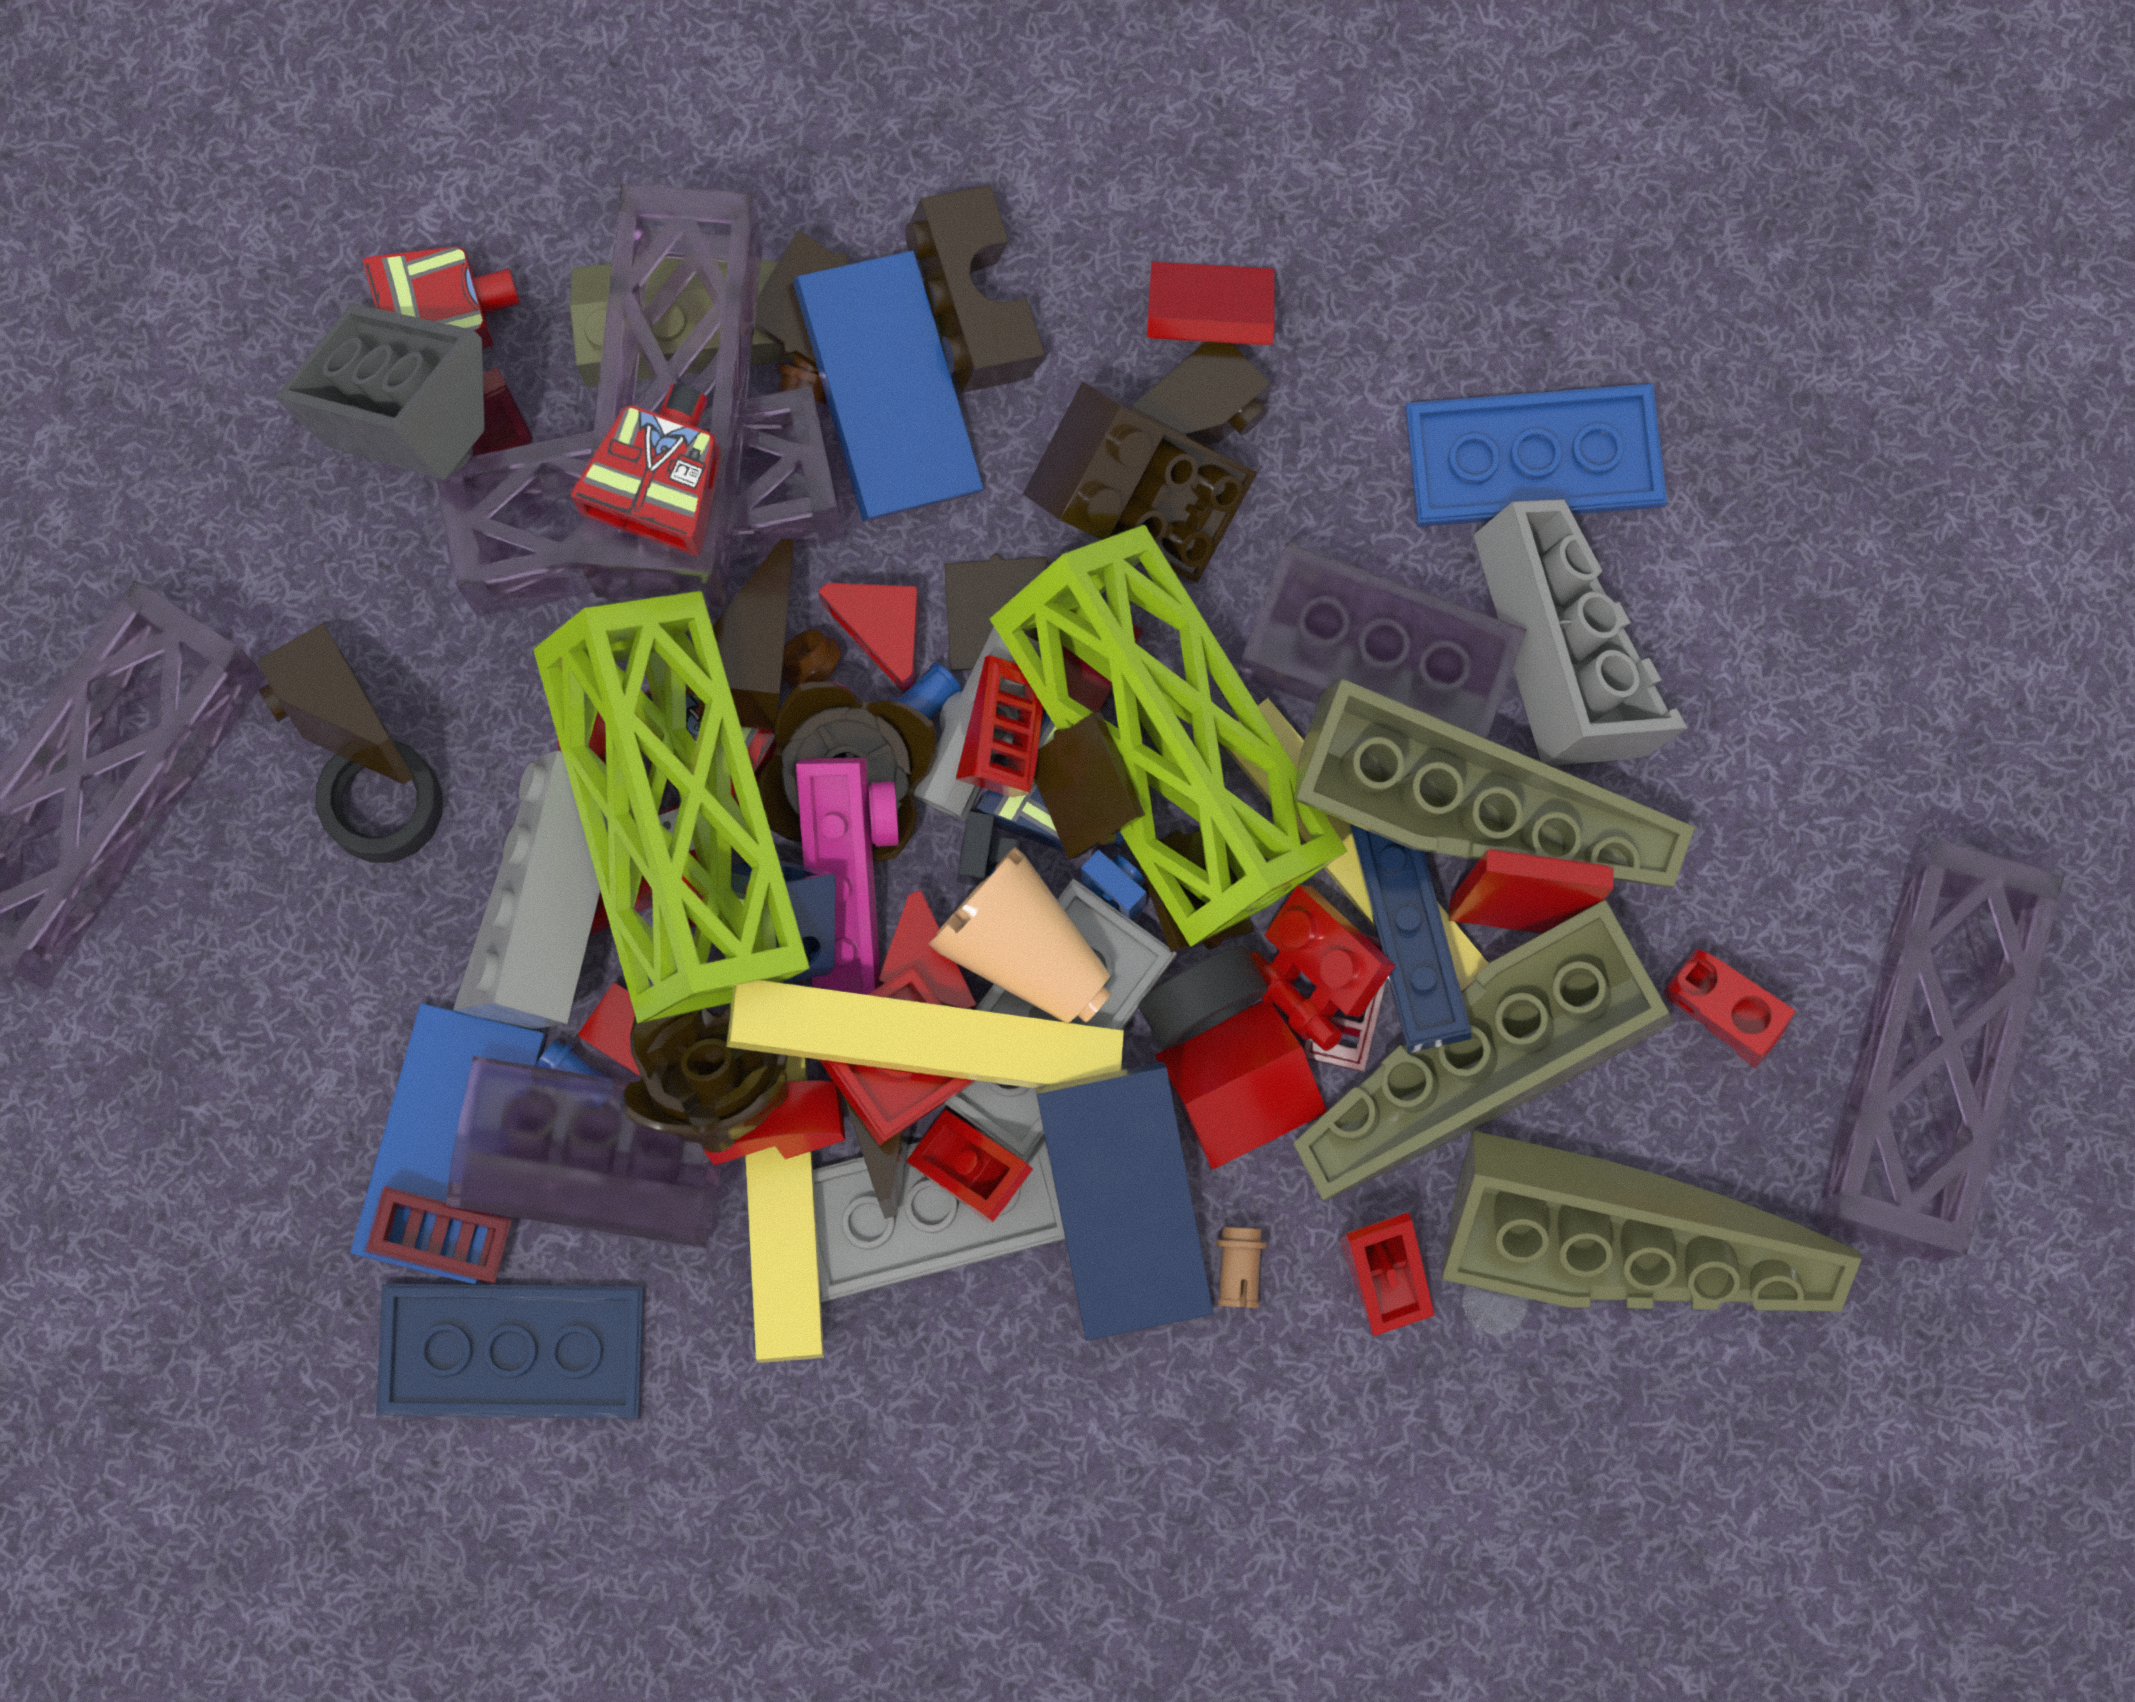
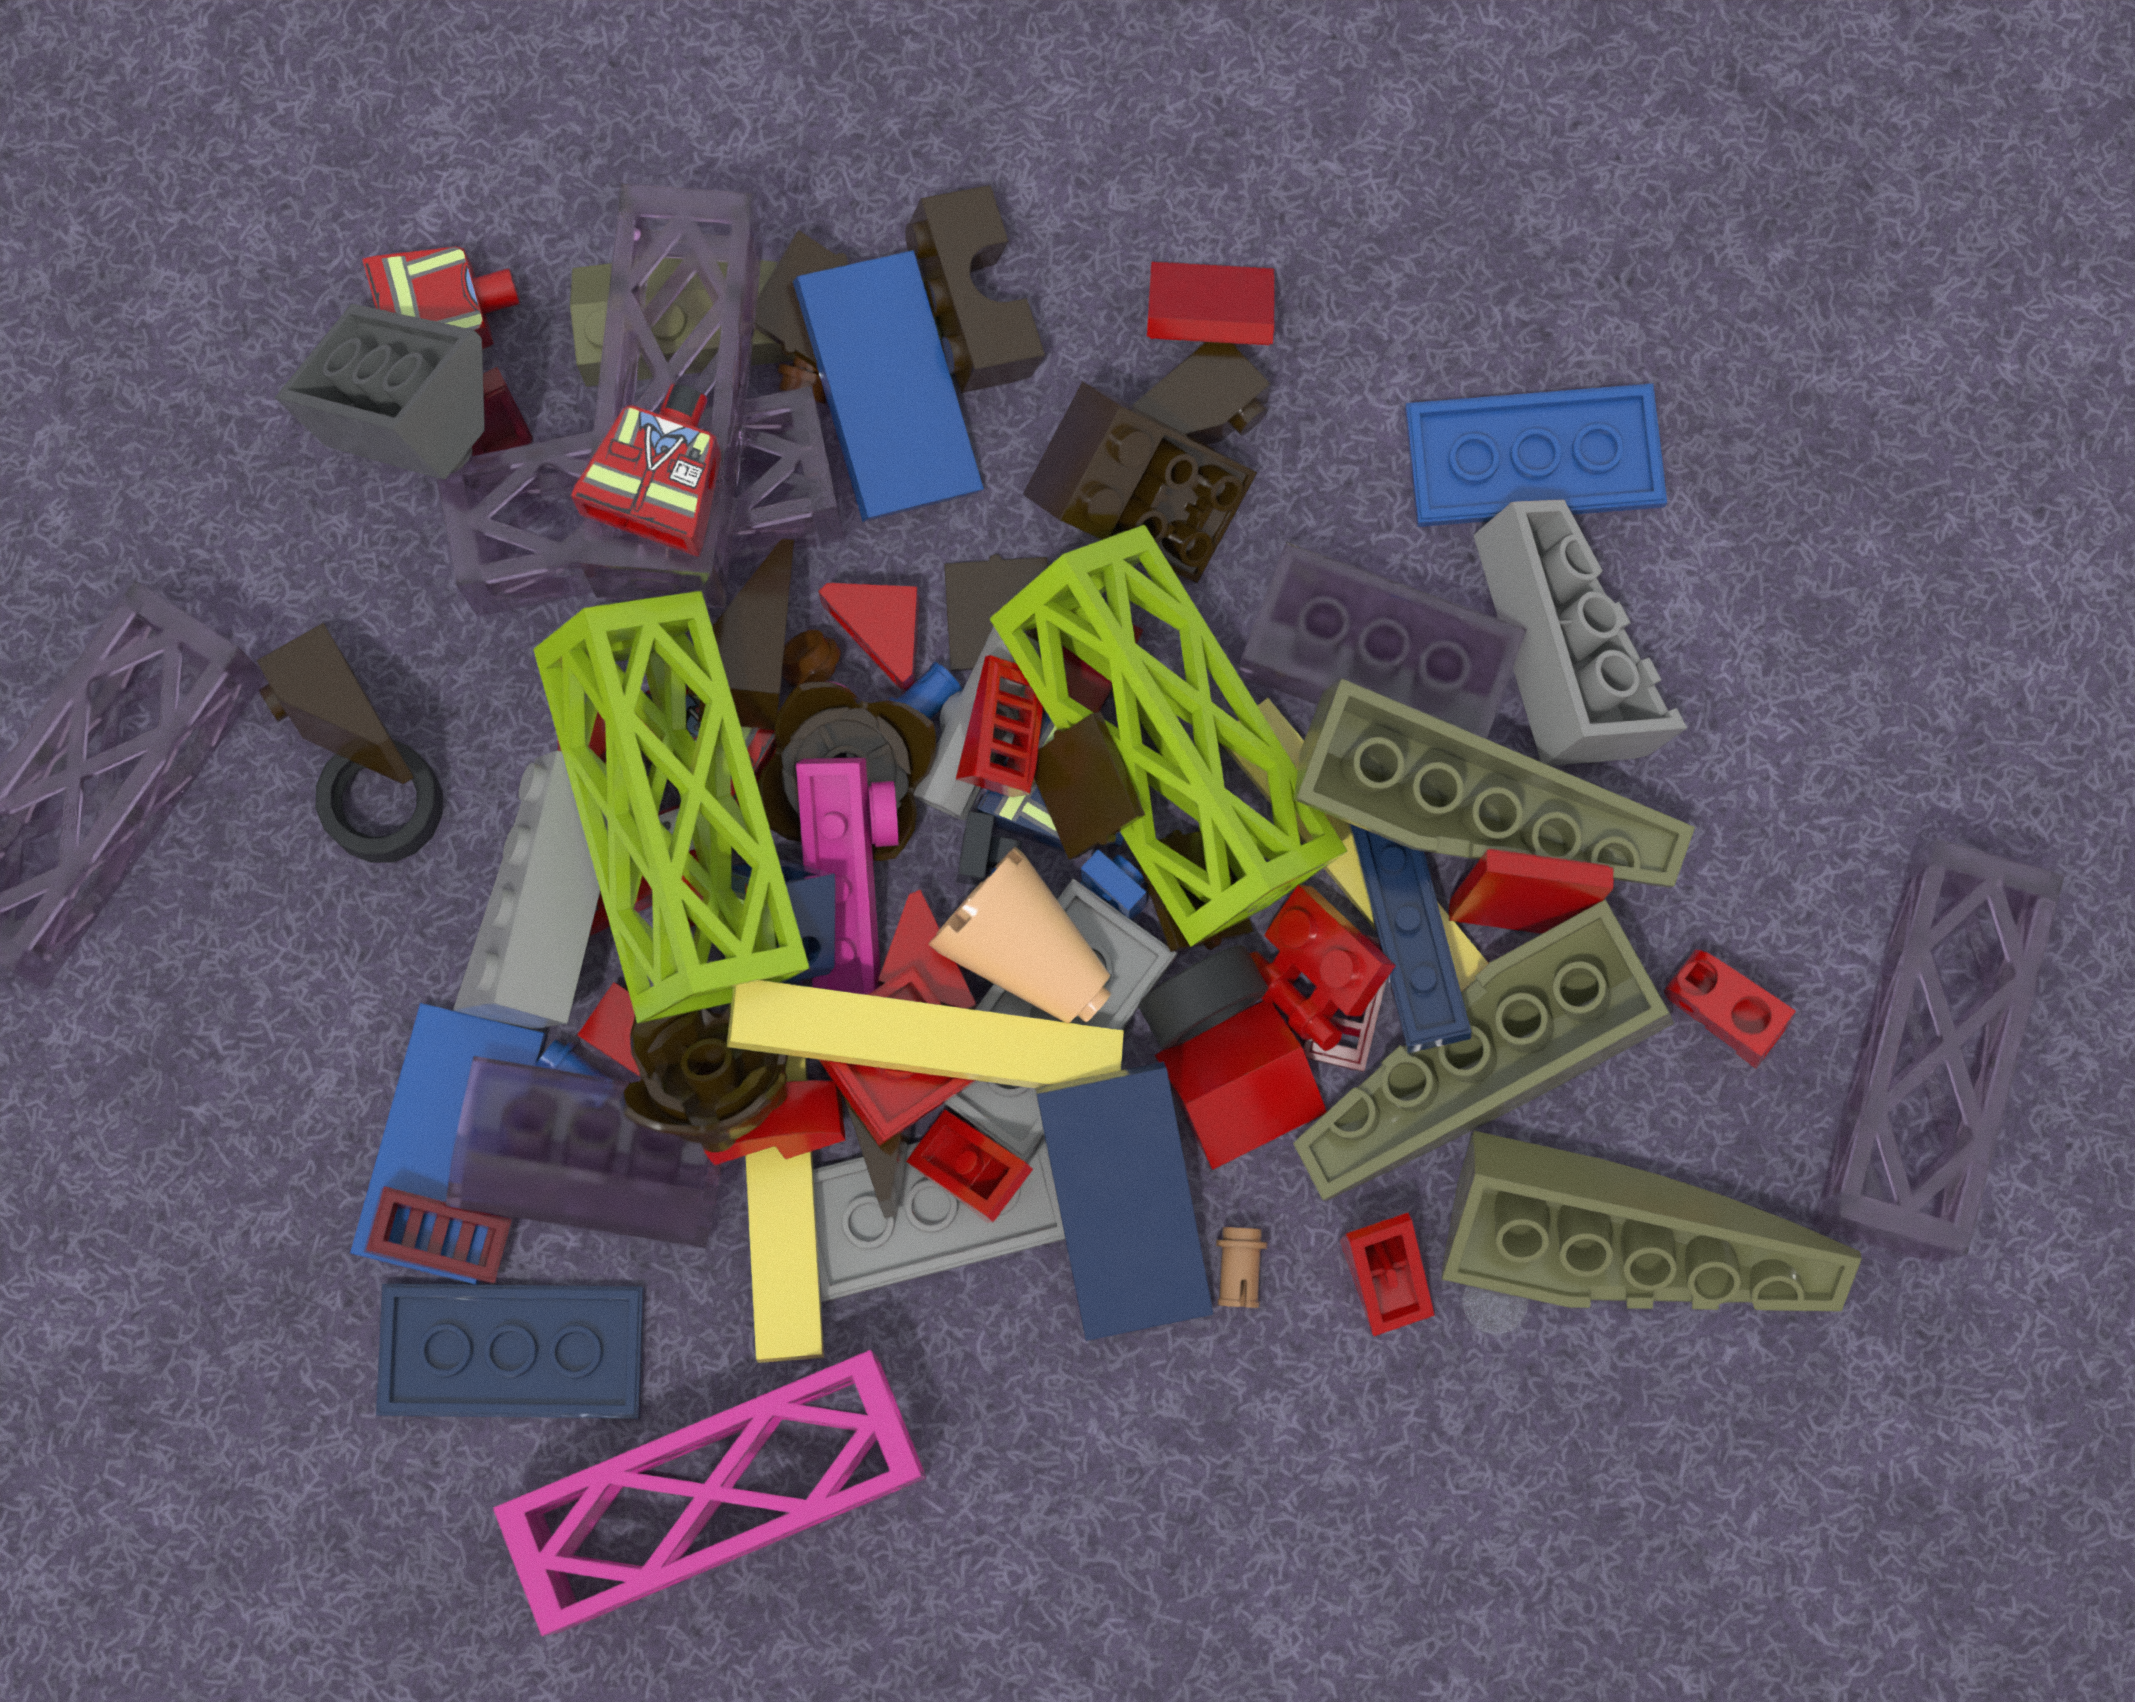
none -> dark pink piece [493,1350,927,1636]

